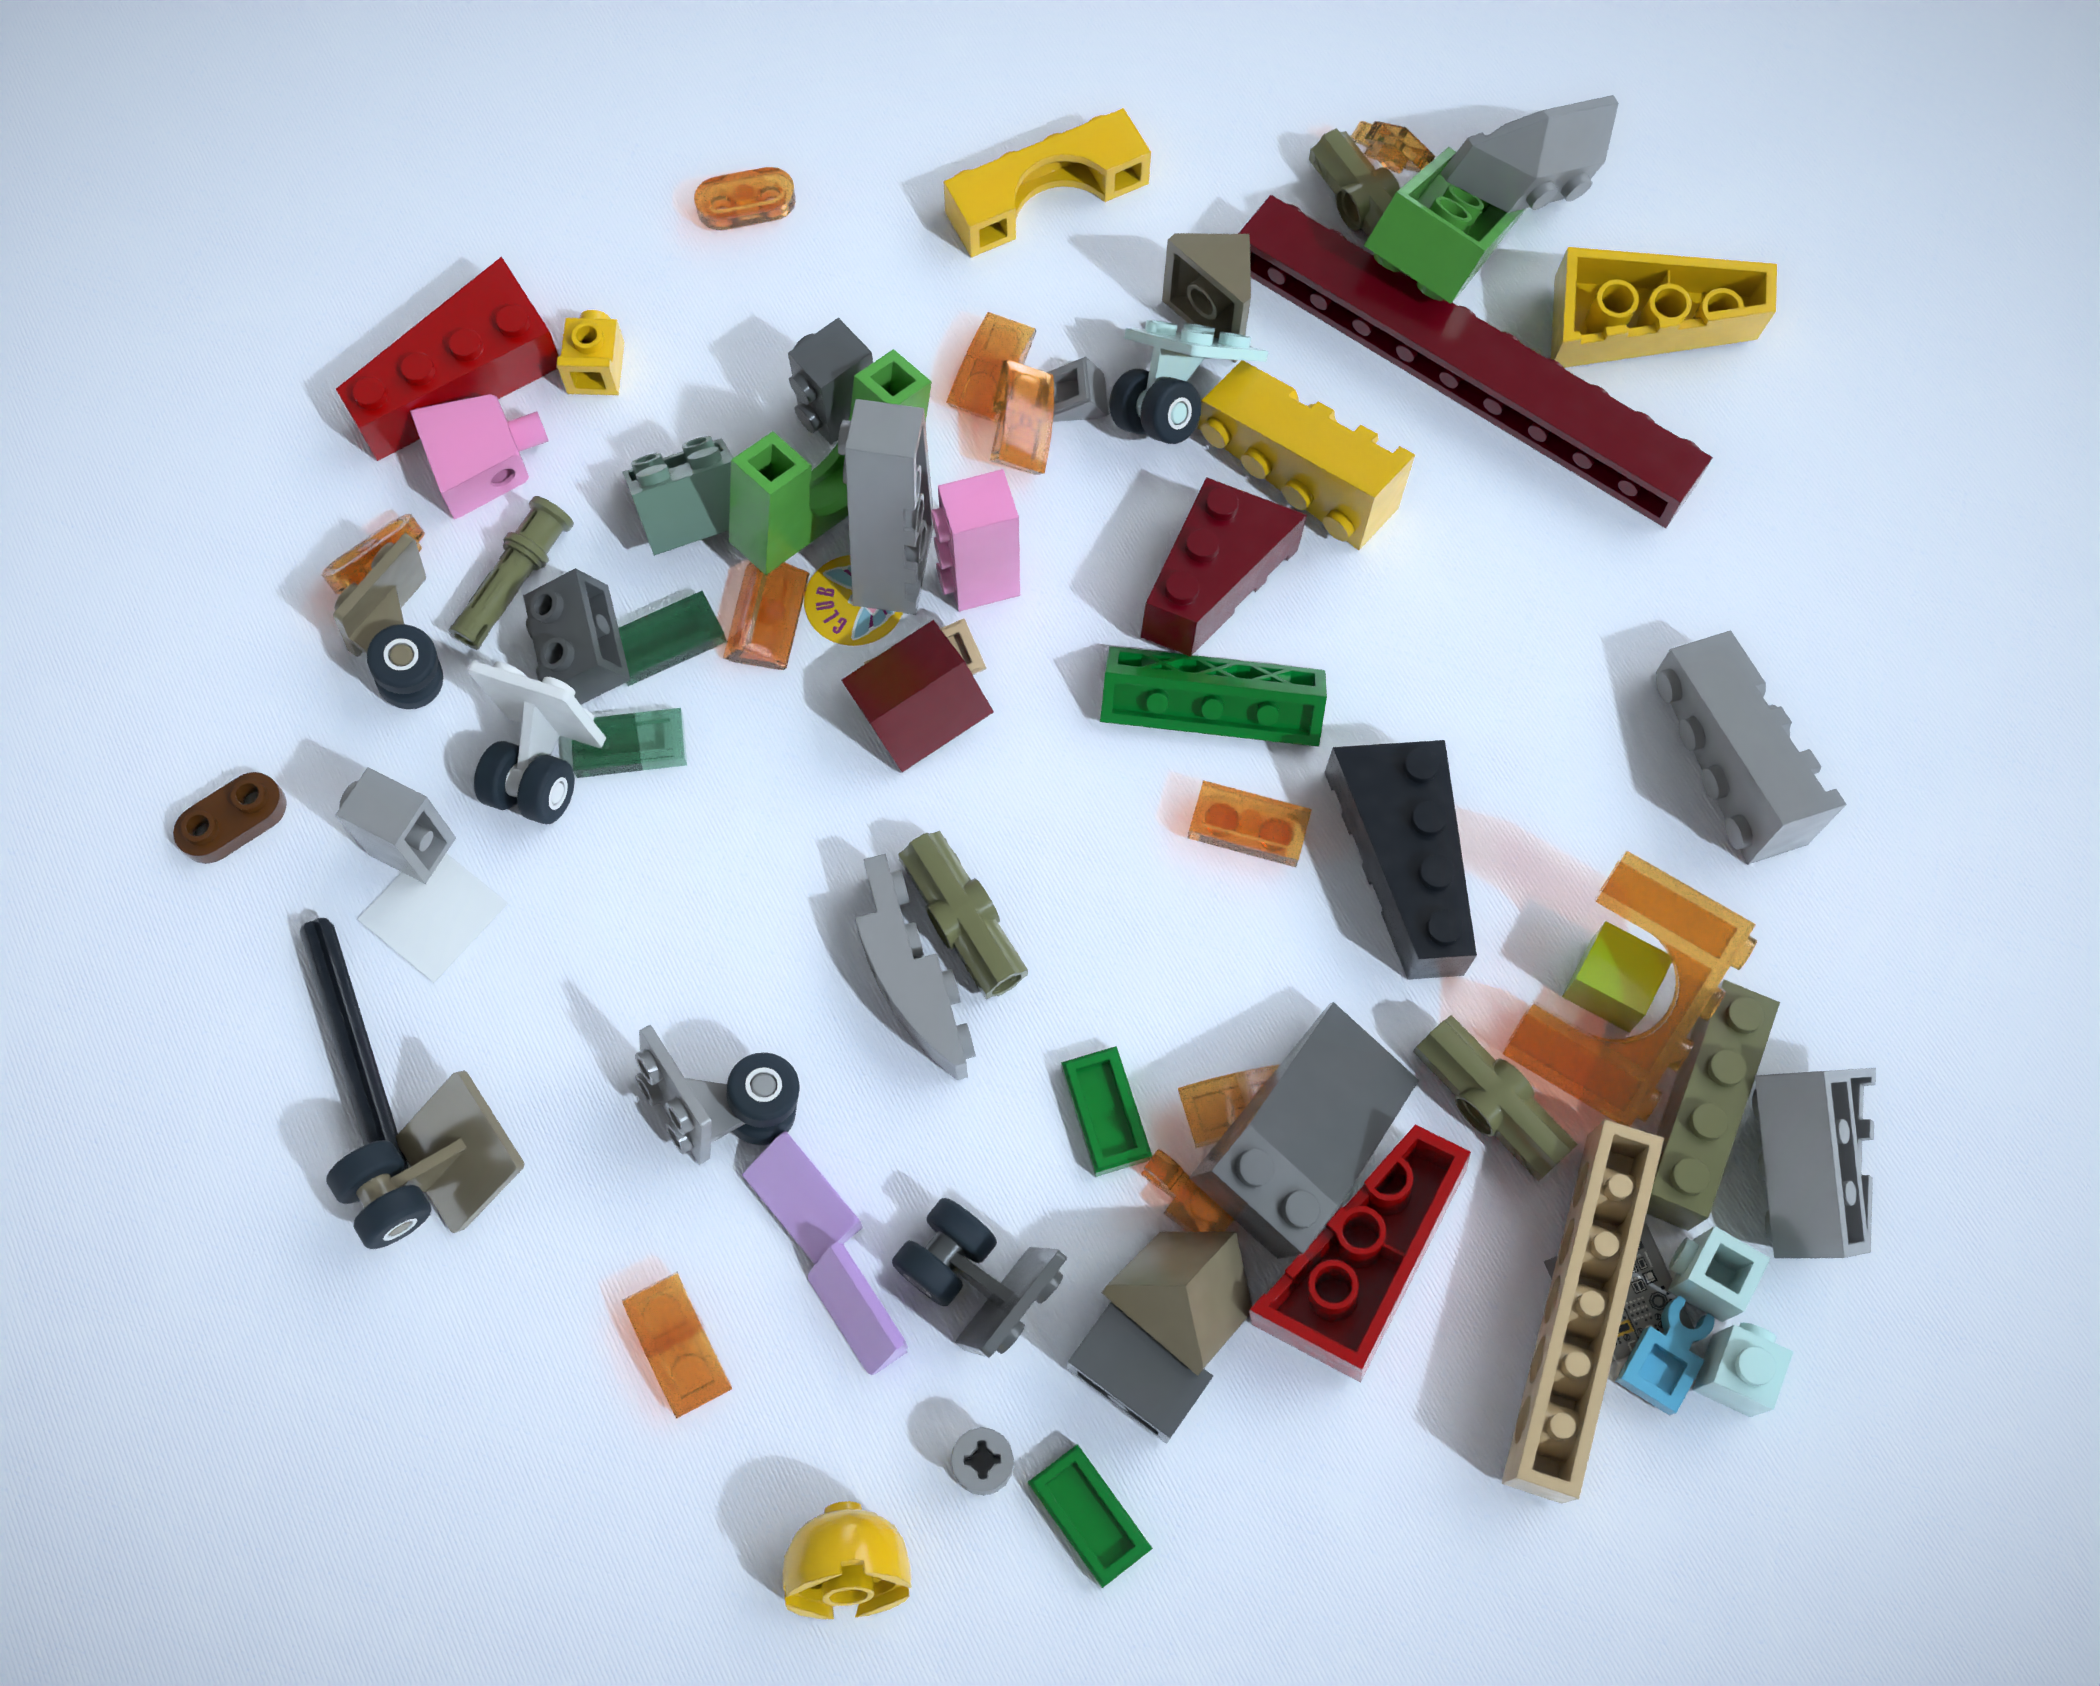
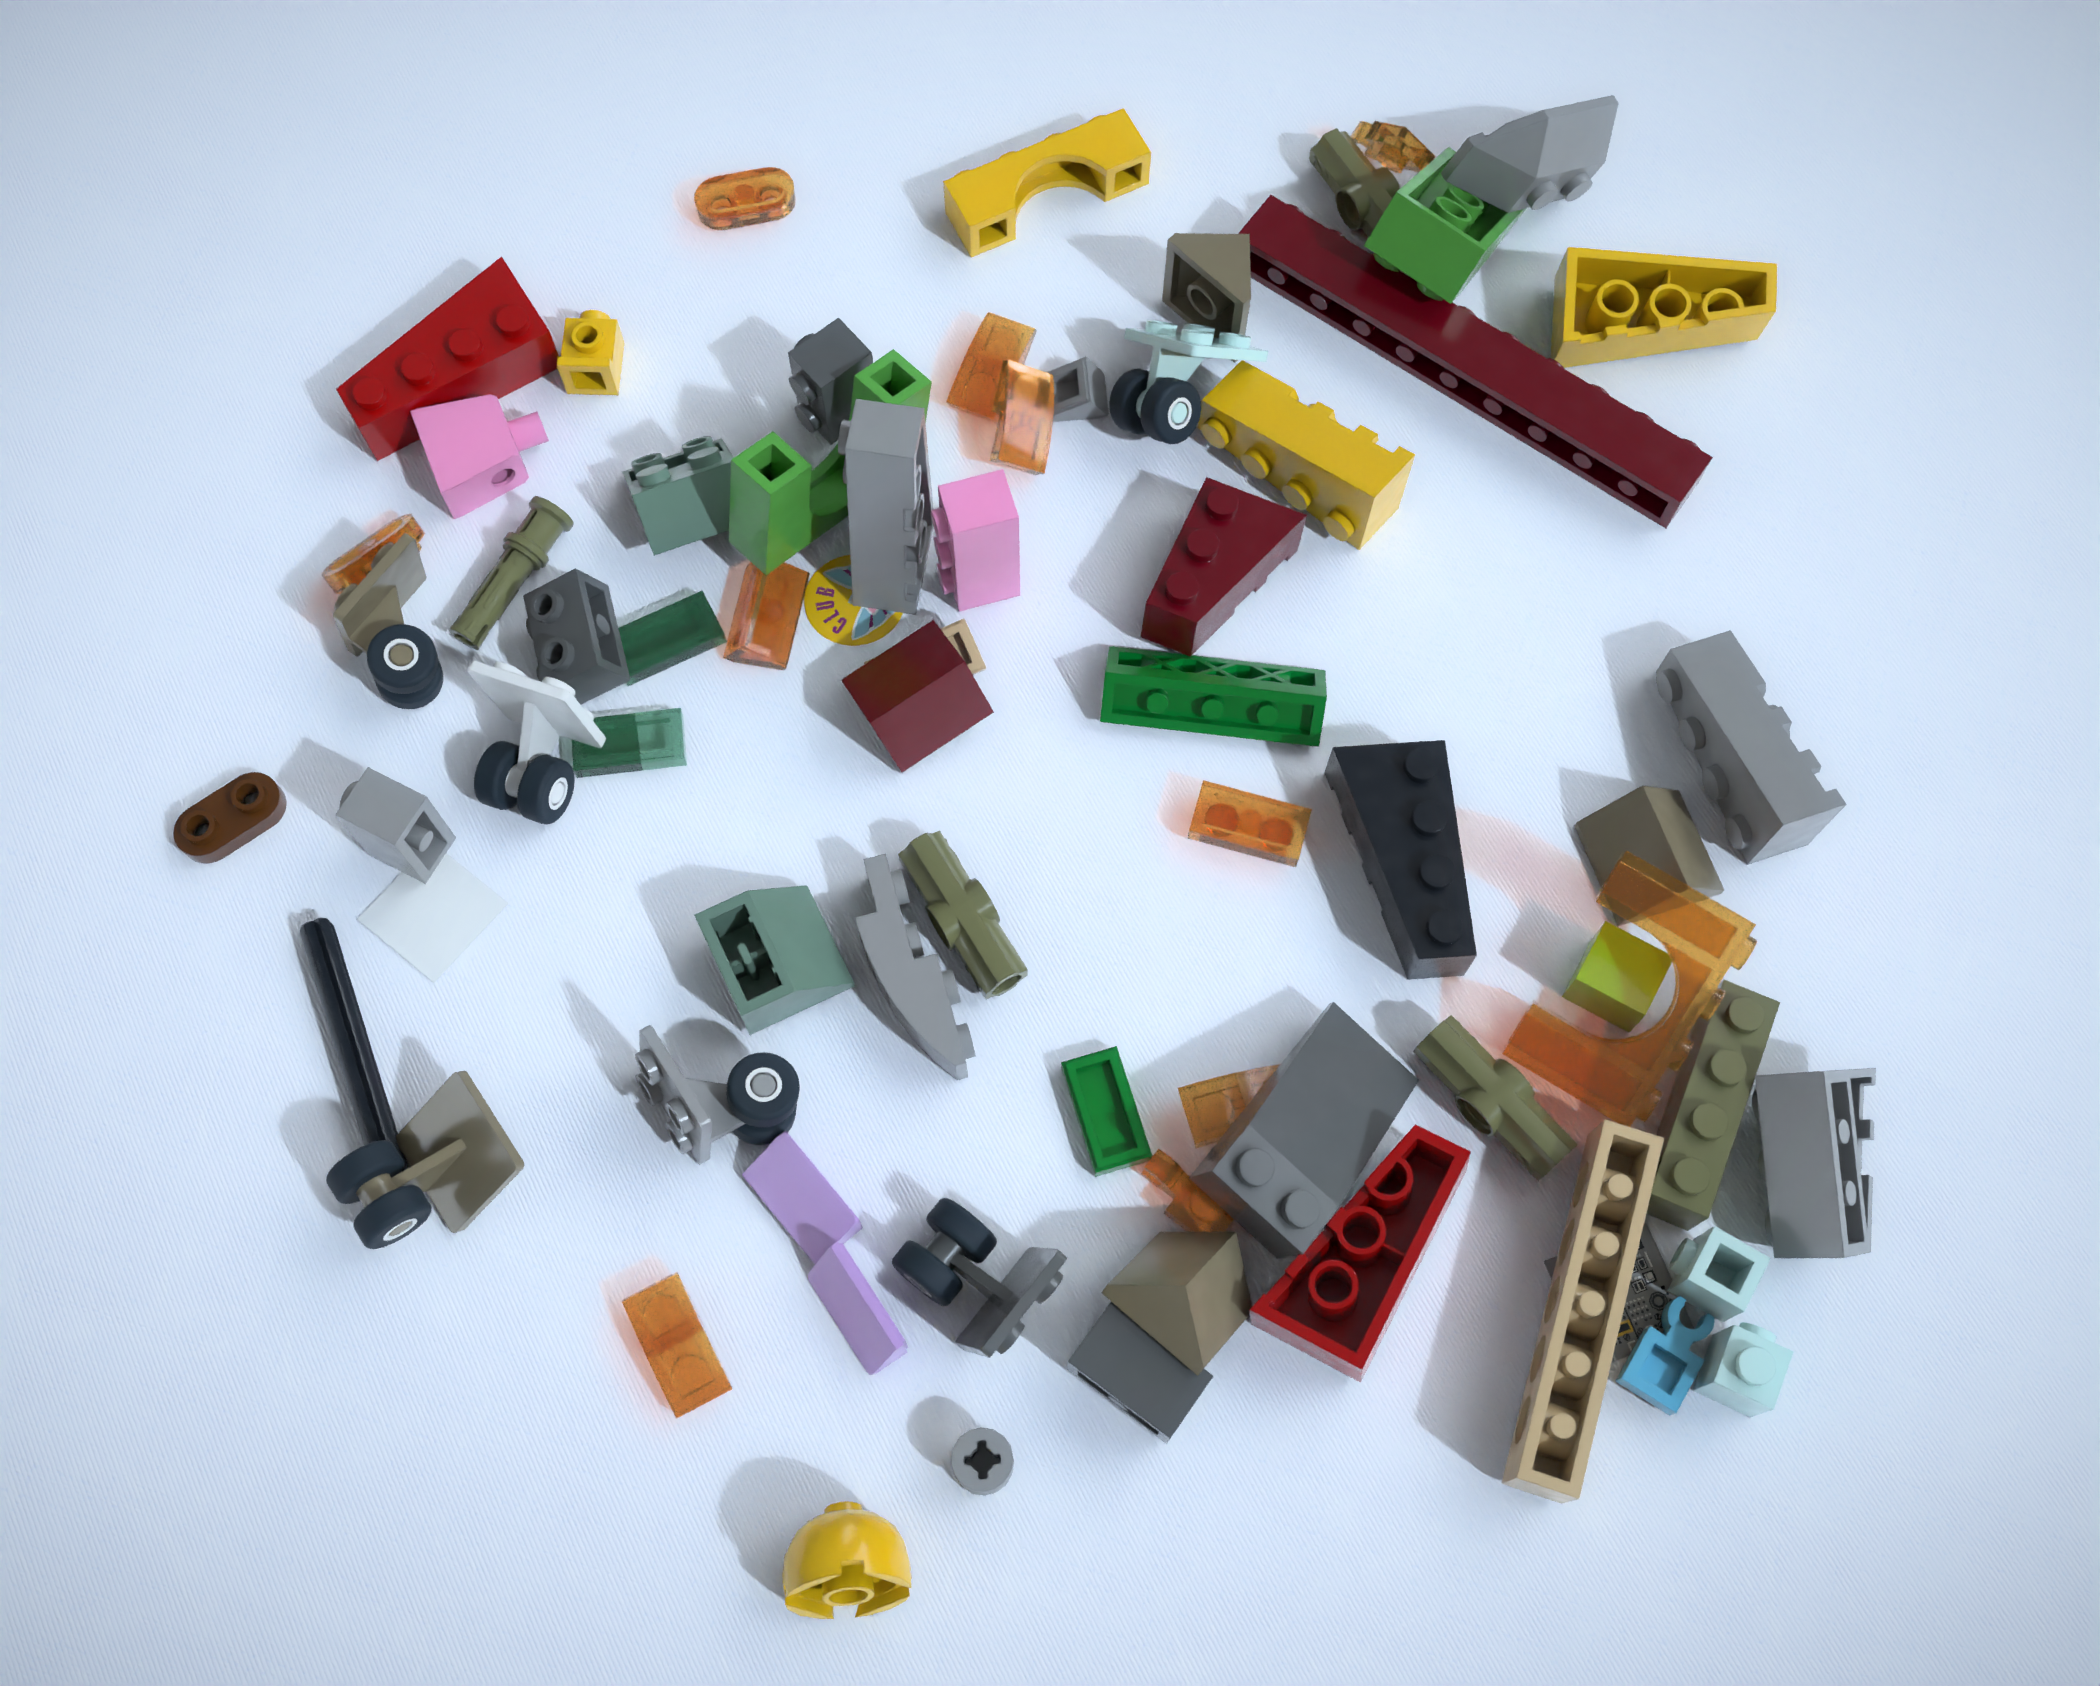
green tile [1028,1444,1153,1588] -> none
none -> sand green slope [694,885,855,1035]
none -> dark tan slope [1574,785,1724,926]

